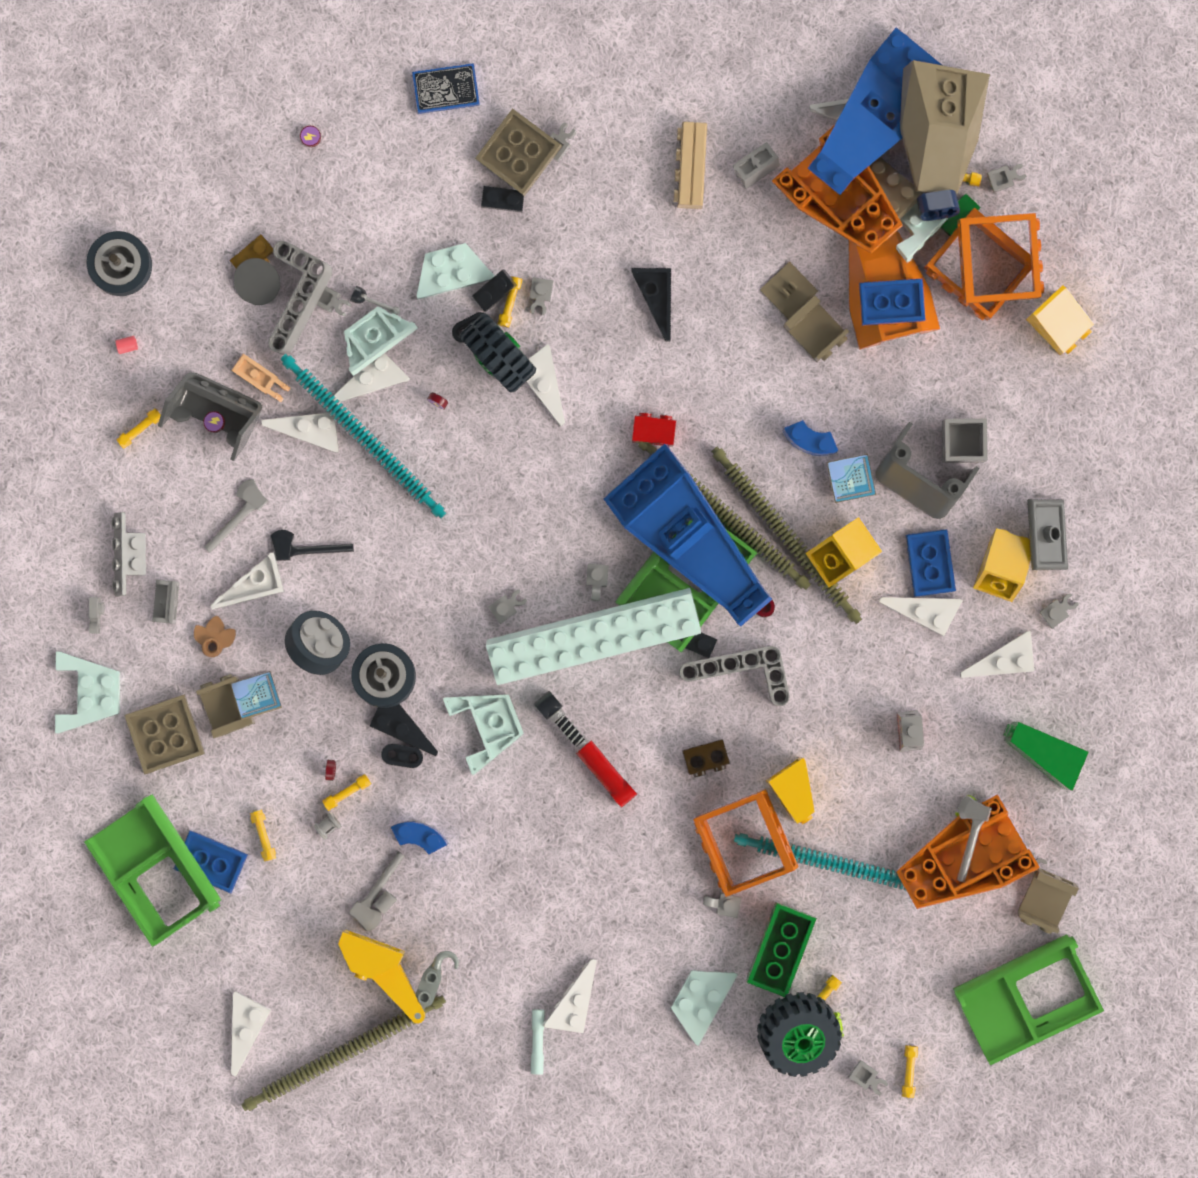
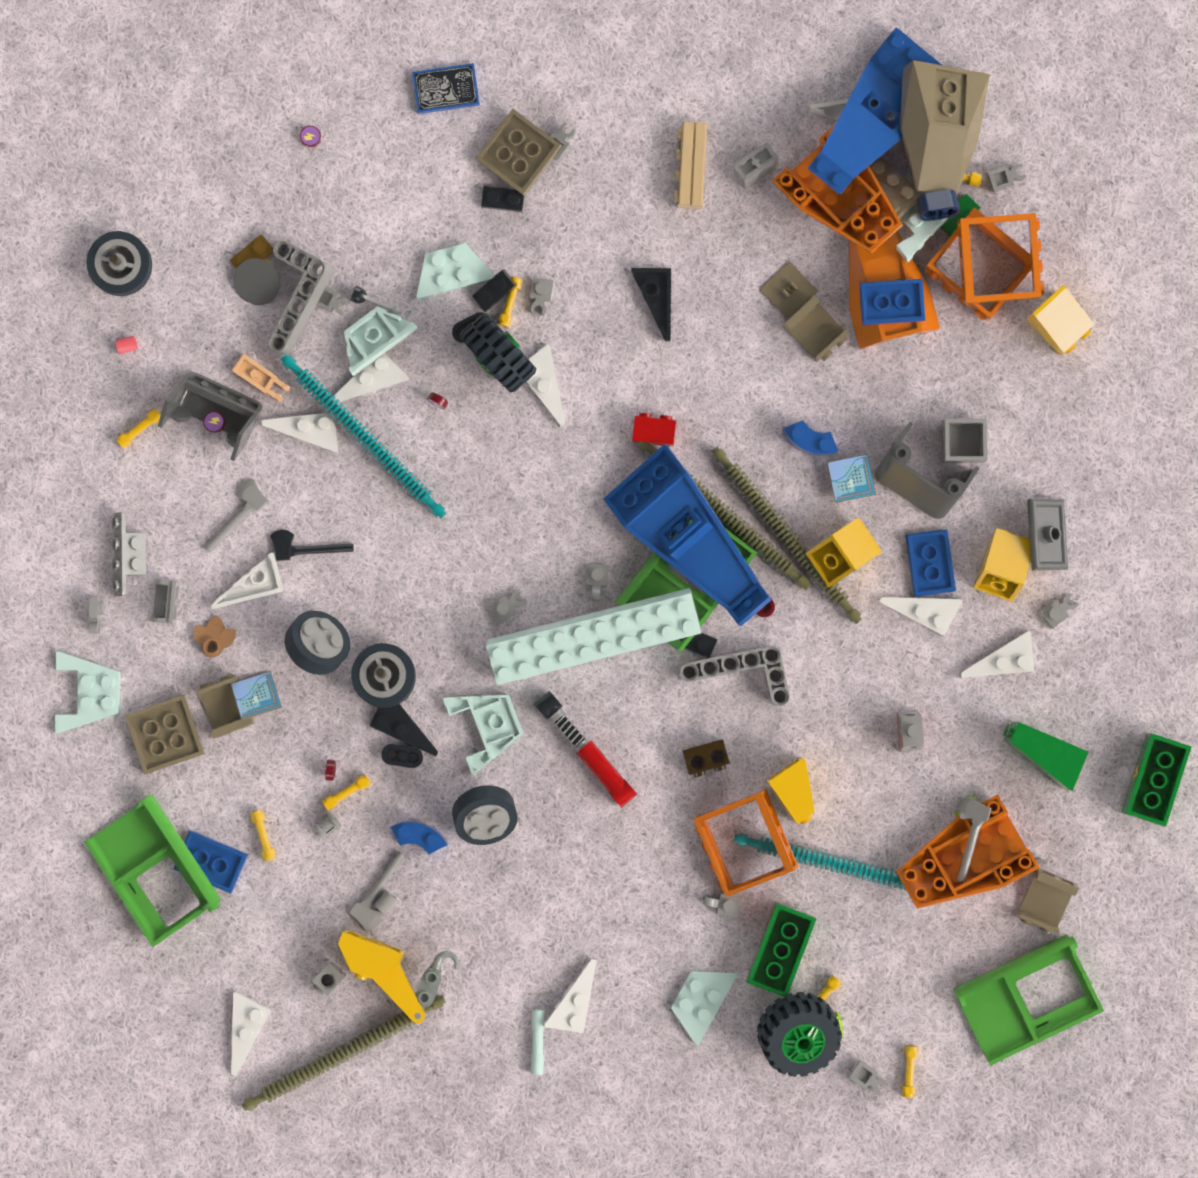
none -> light grey brick [312,961,346,995]
none -> wheel [452,785,518,845]
none -> green brick [1121,733,1192,827]

